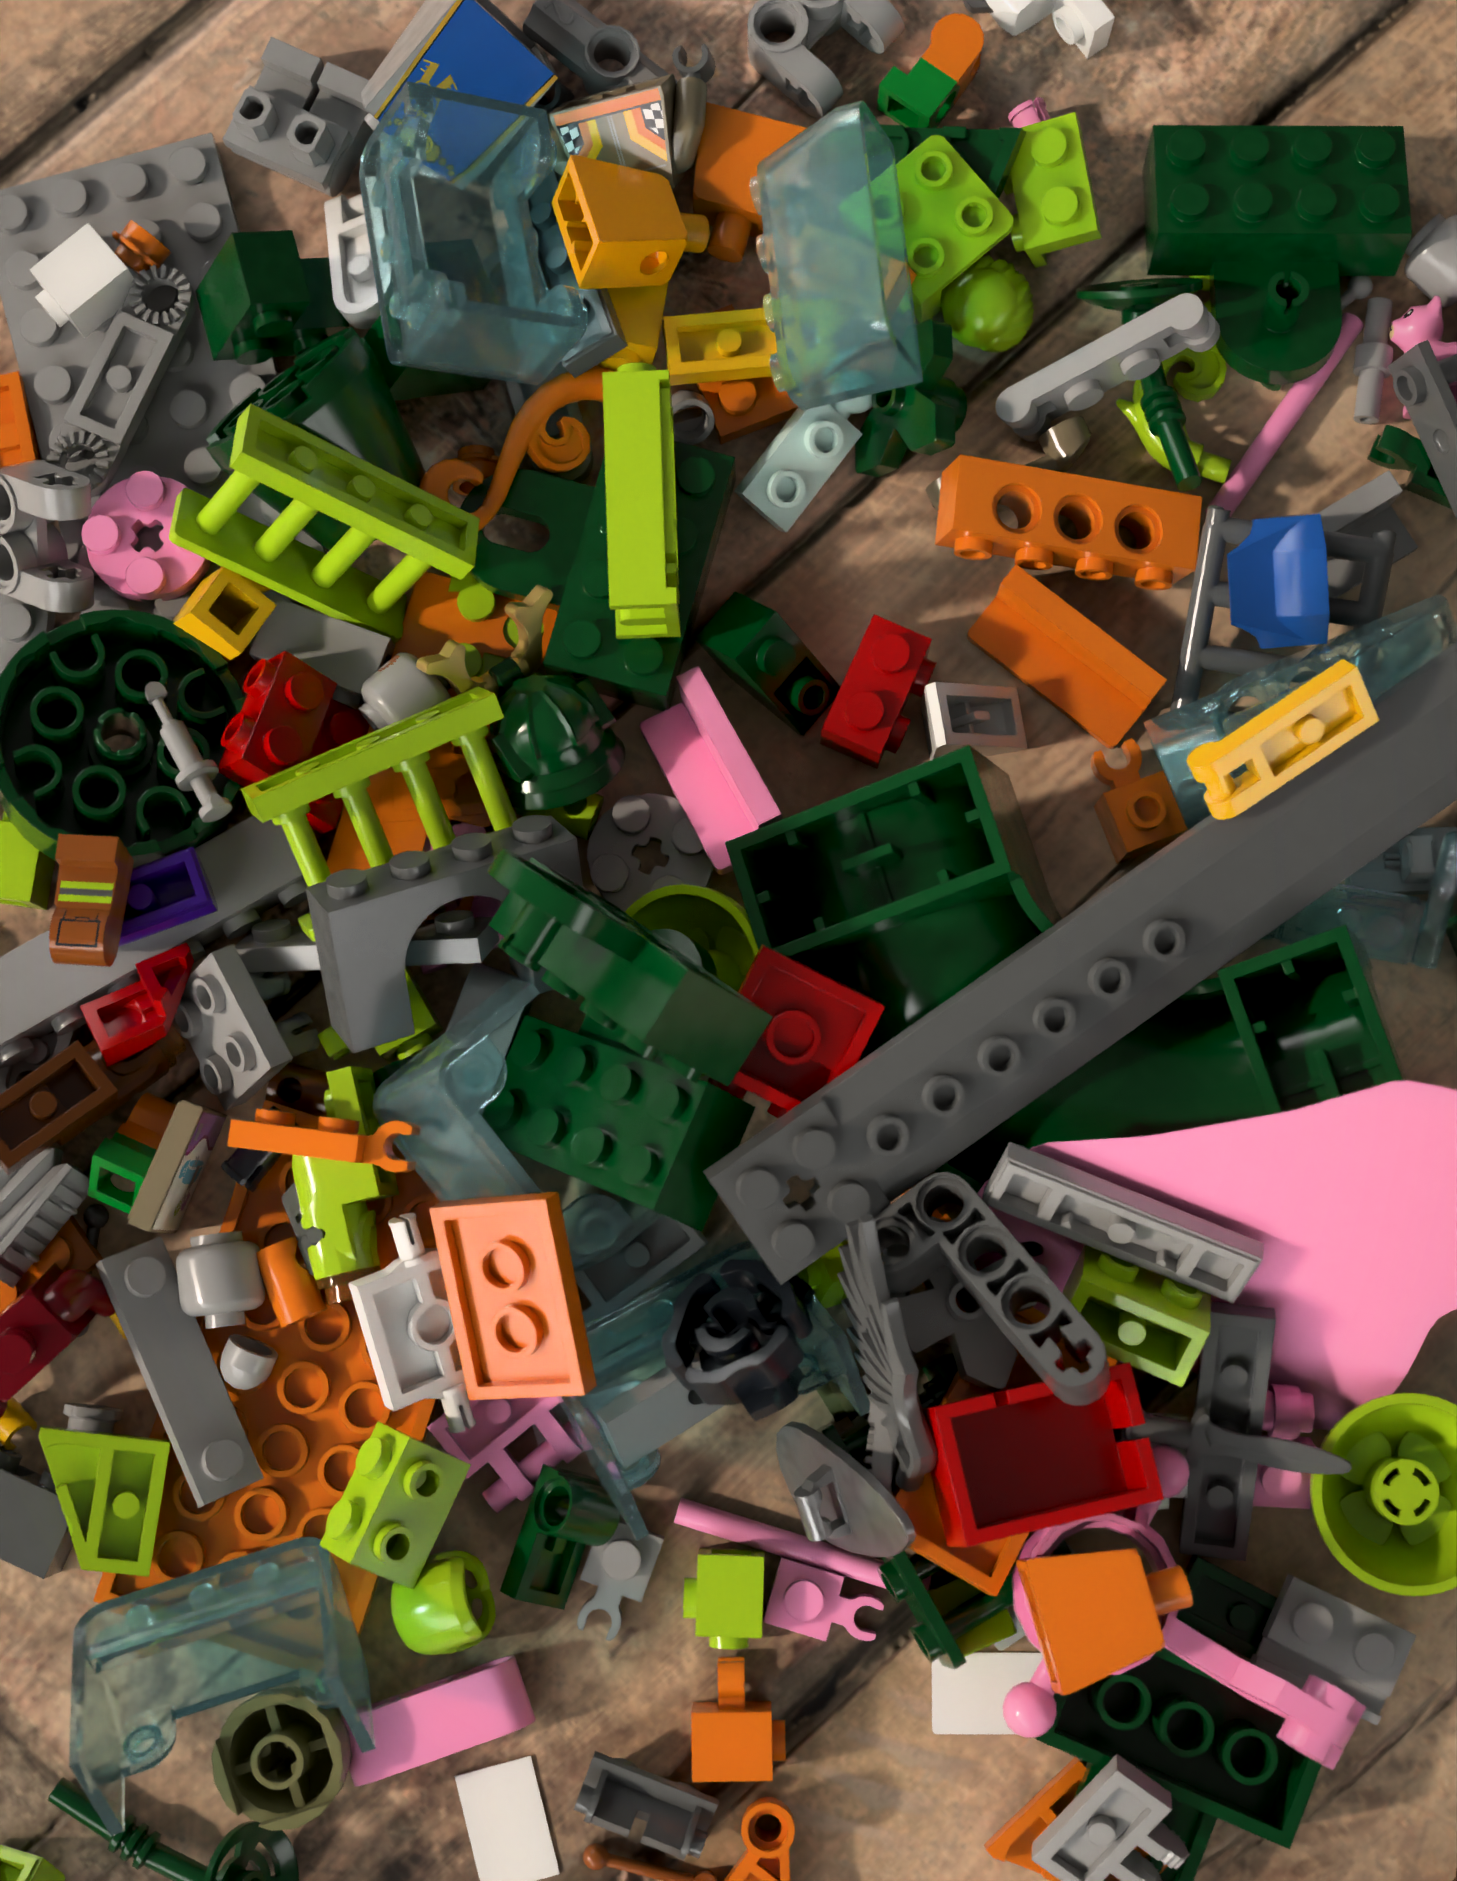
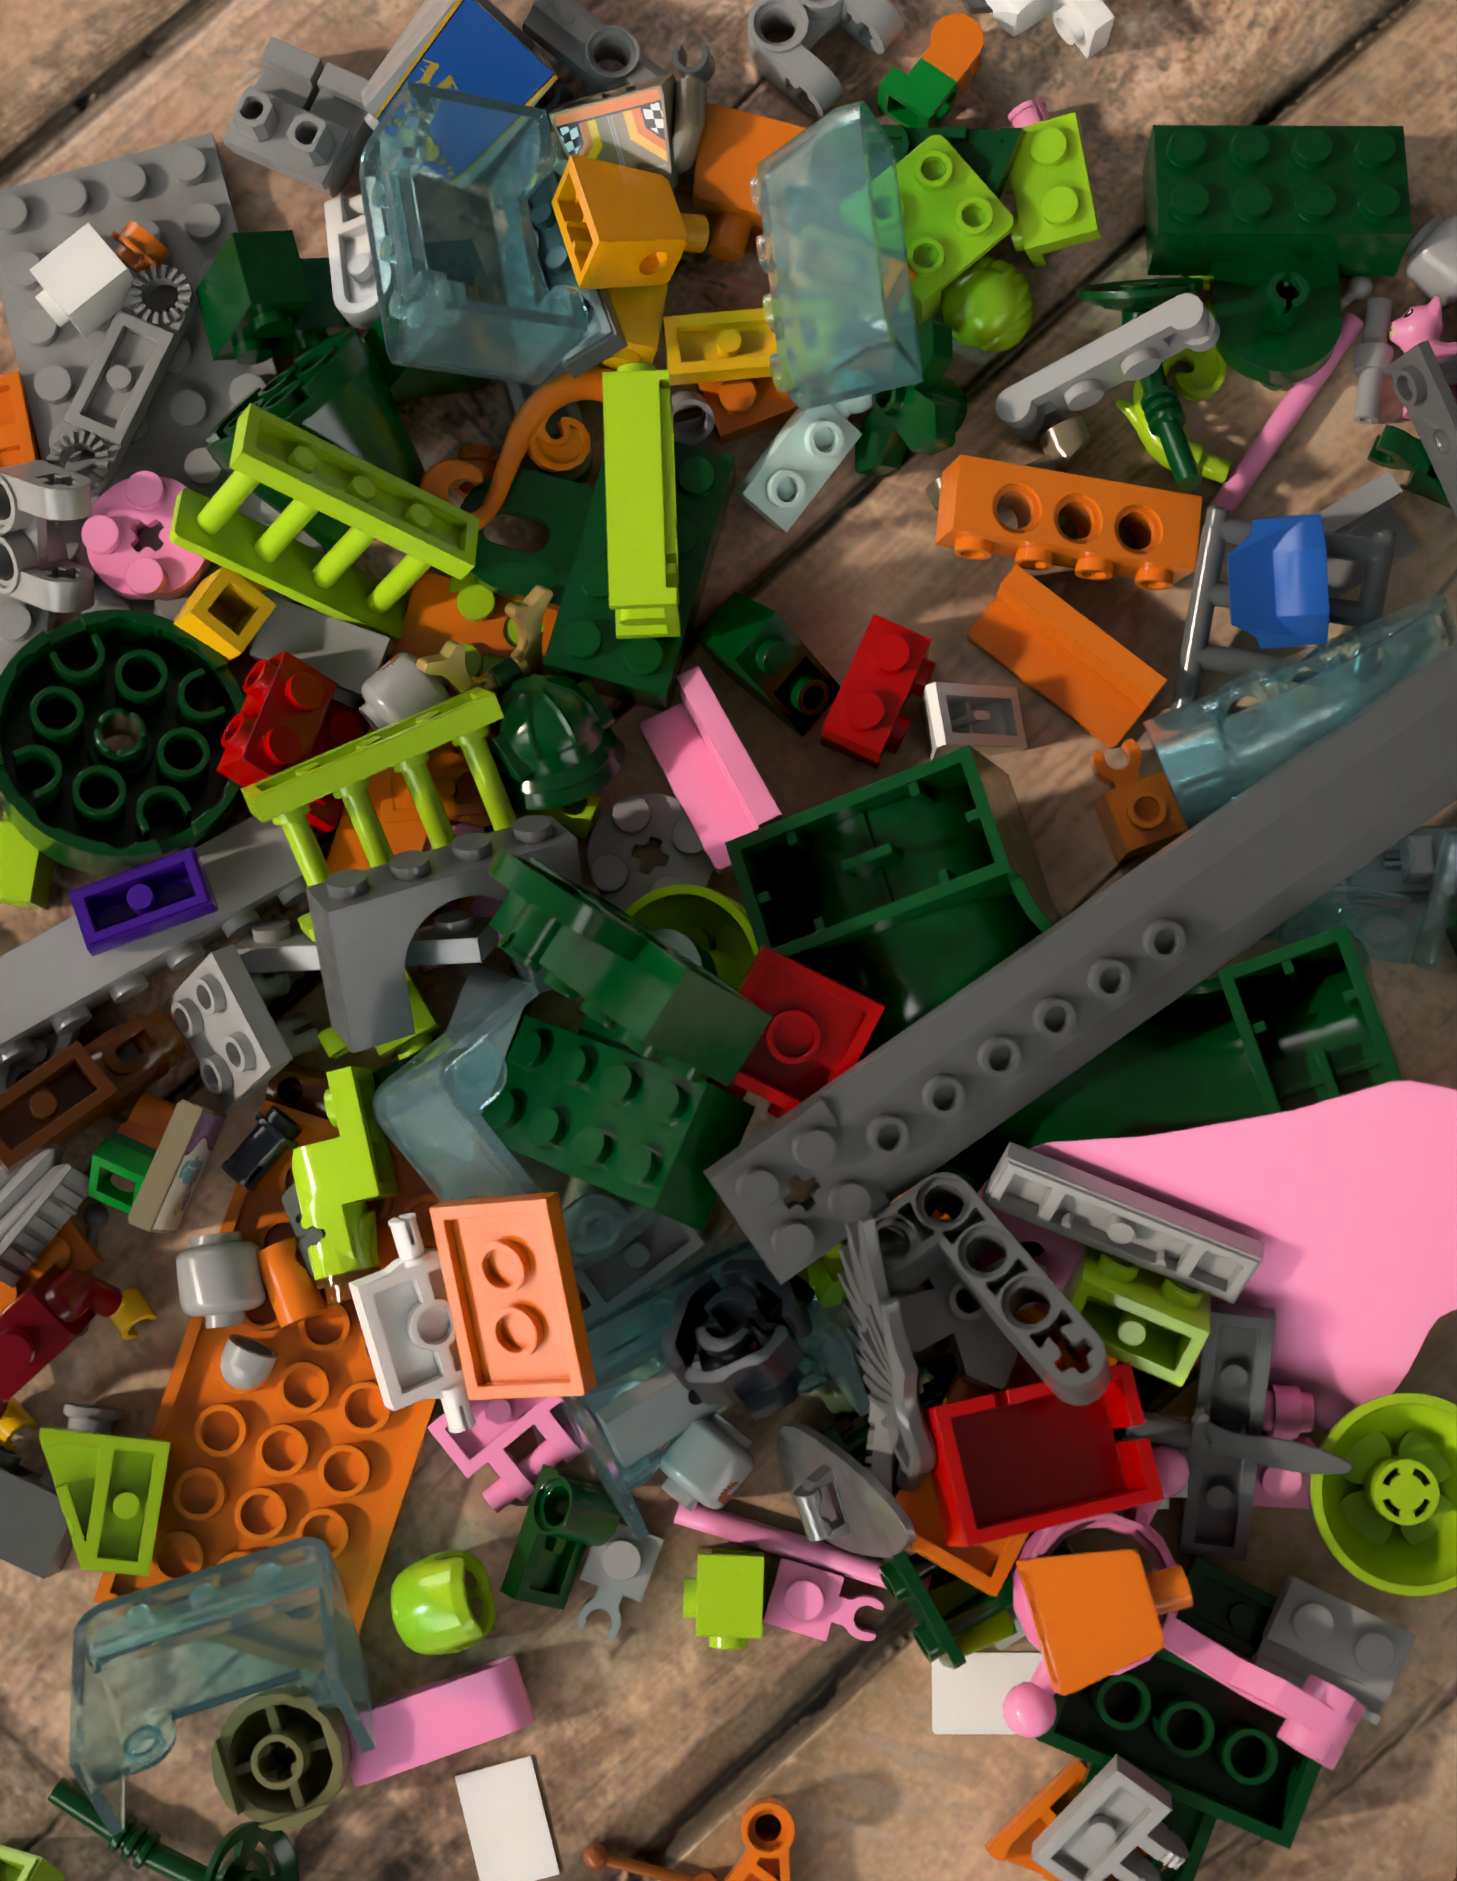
dark orange leg [49,834,134,967] -> none
red slope [80,942,194,1067] -> none
light grey plate [96,1236,264,1508] -> none
light grey piece [145,681,232,823] -> none
orange plate [227,1108,420,1172] -> none
lime brick [319,1422,471,1589] -> none
dark grey hinge [574,1751,720,1861] -> none
orange brick [691,1656,786,1782] -> none
yellow plate [1187,659,1380,820] -> none
none -> light grey head [657,1411,754,1512]

